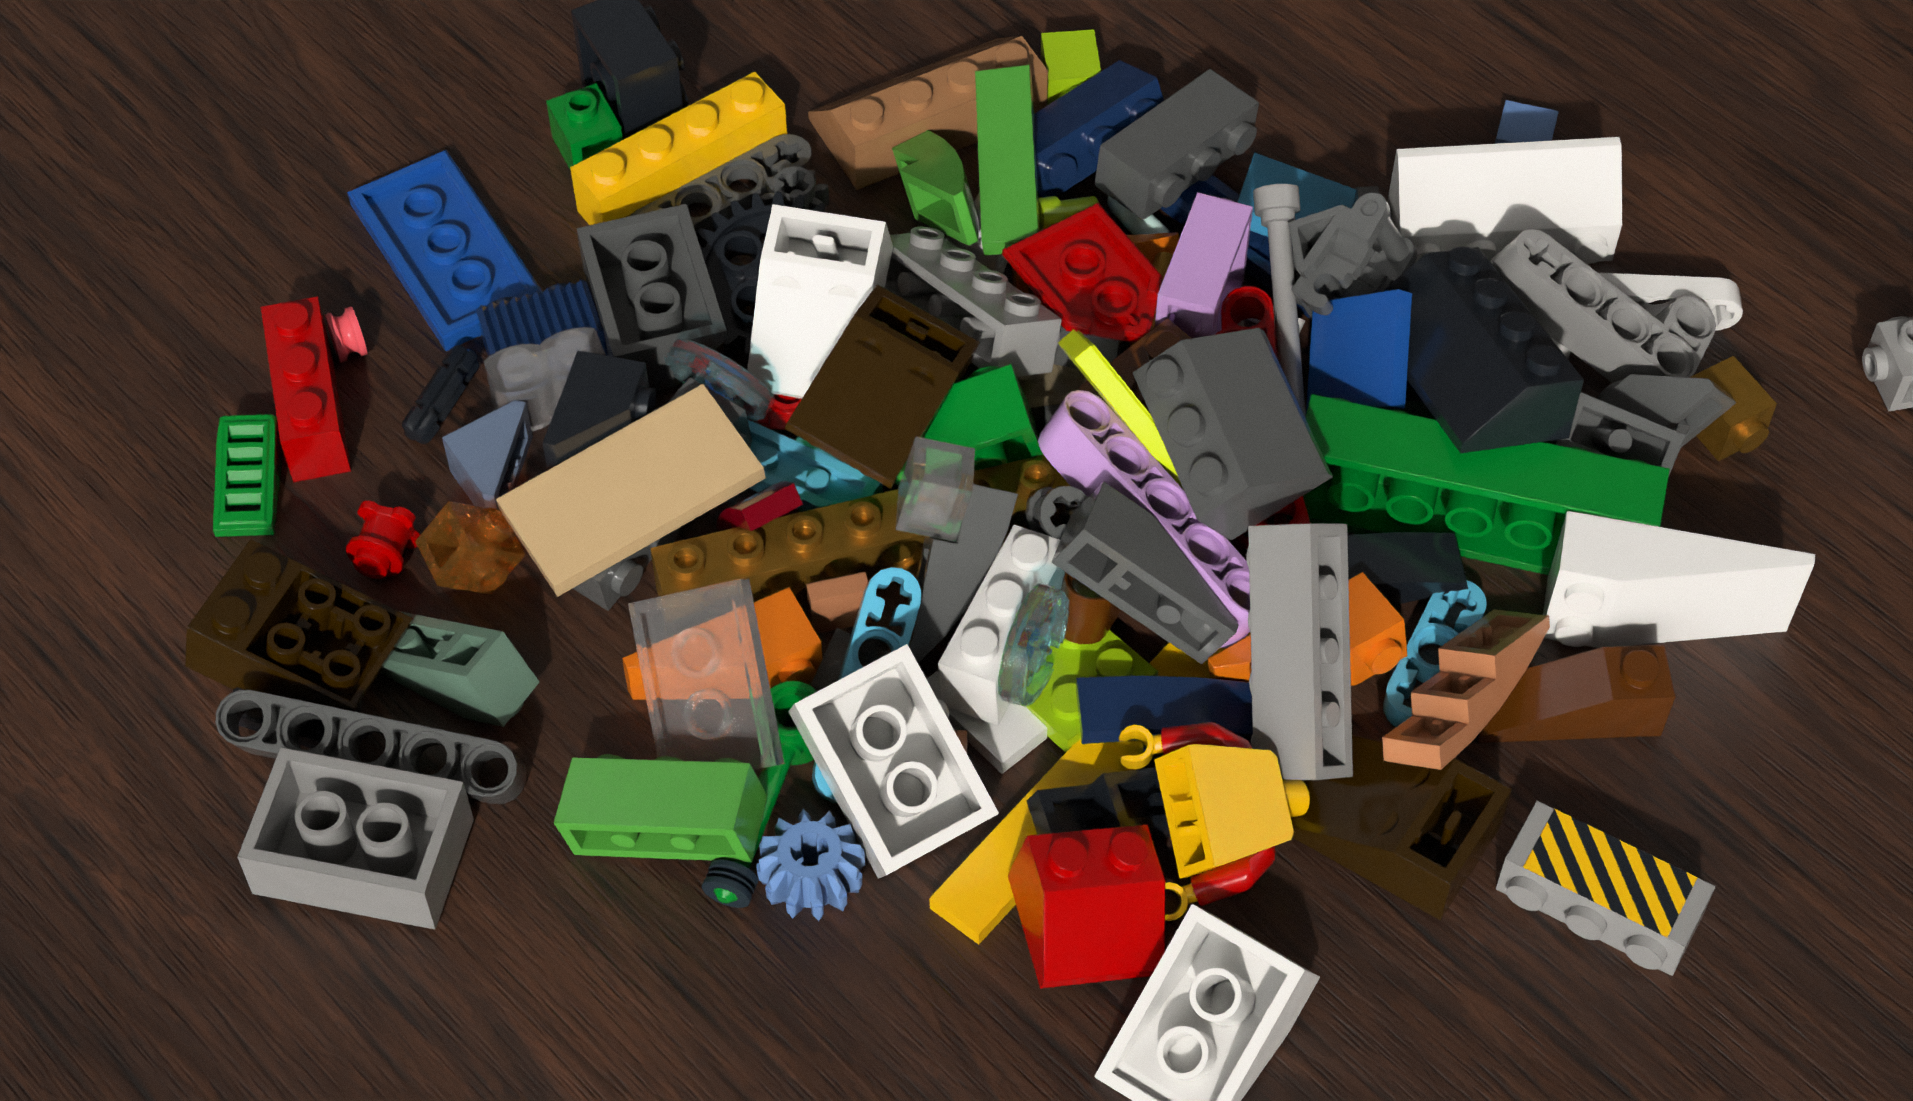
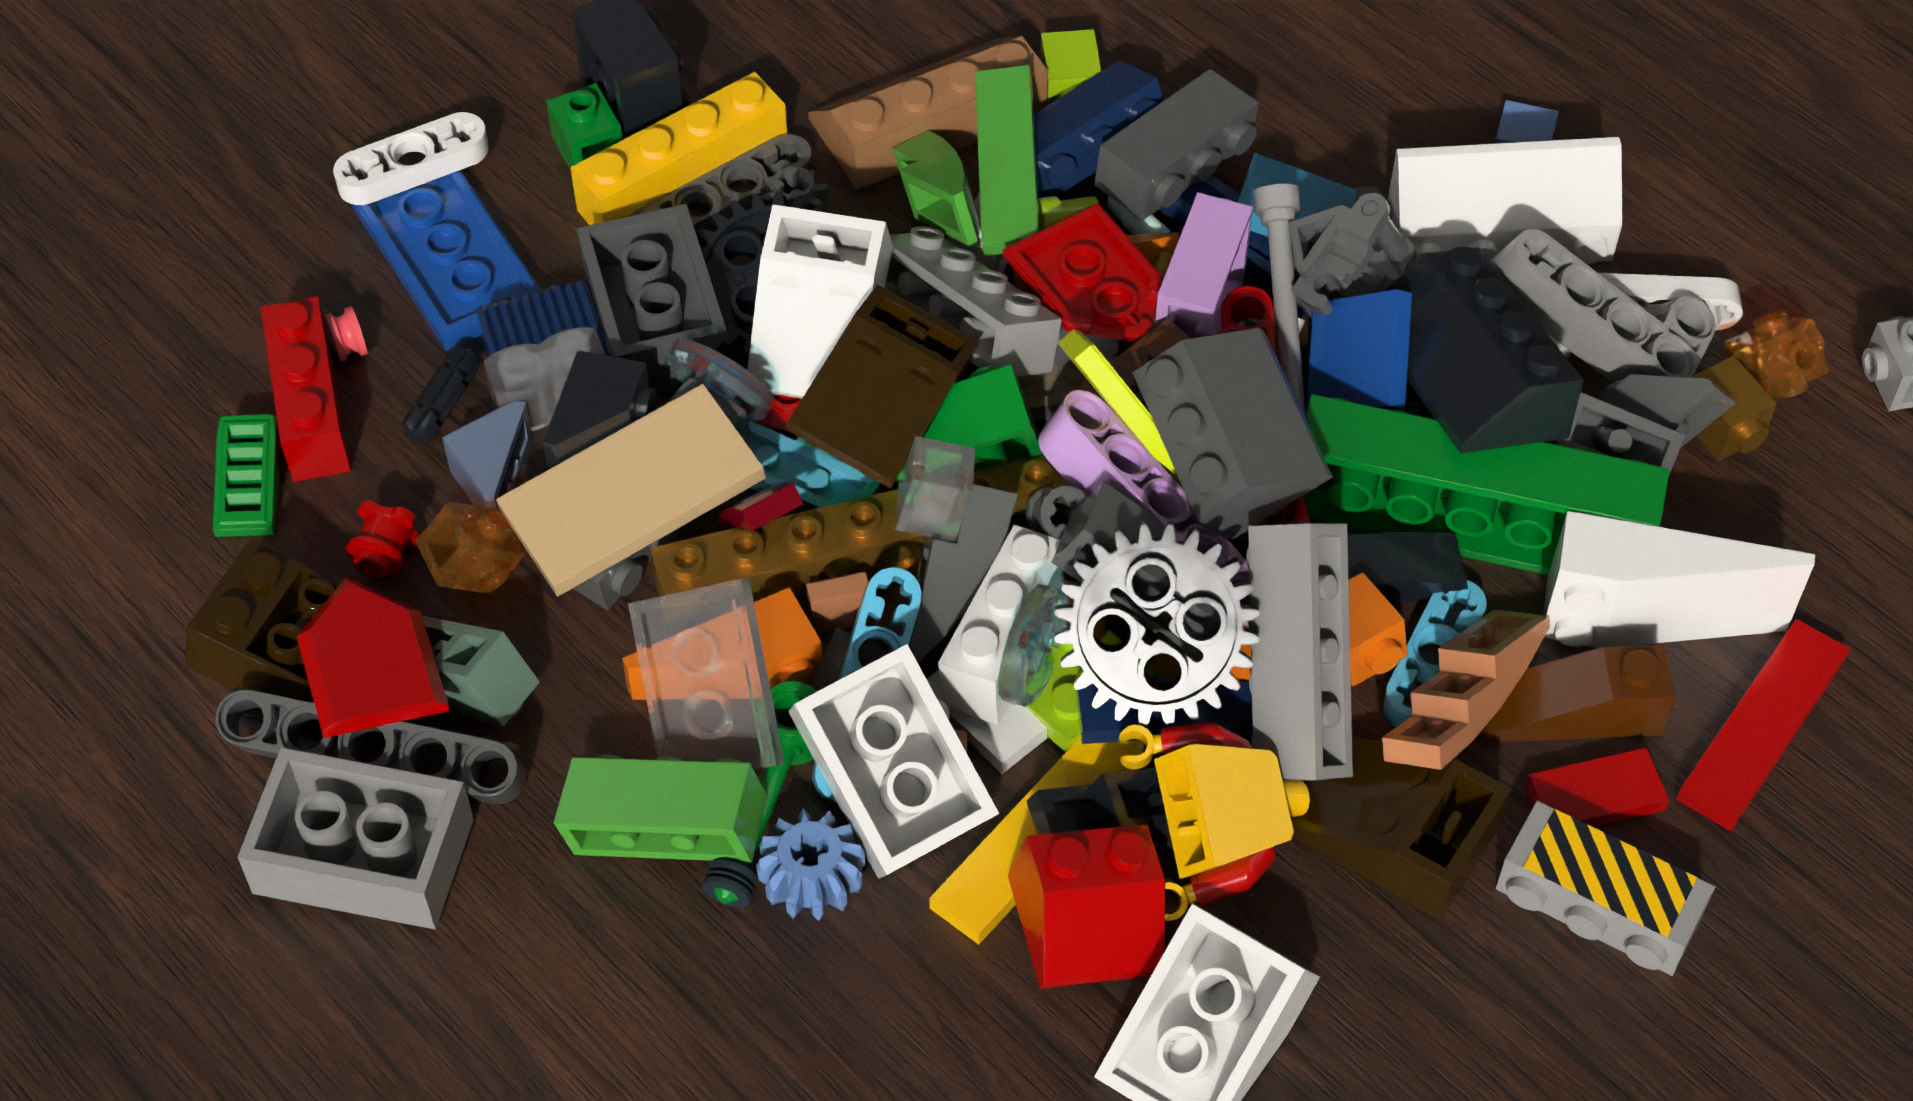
none -> red tile [297,577,449,738]
none -> white beam [333,112,489,205]
none -> gear [1054,521,1260,728]
none -> red tile [1526,748,1669,827]
none -> red tile [1676,619,1851,832]
none -> clear orange brick [1724,311,1829,398]

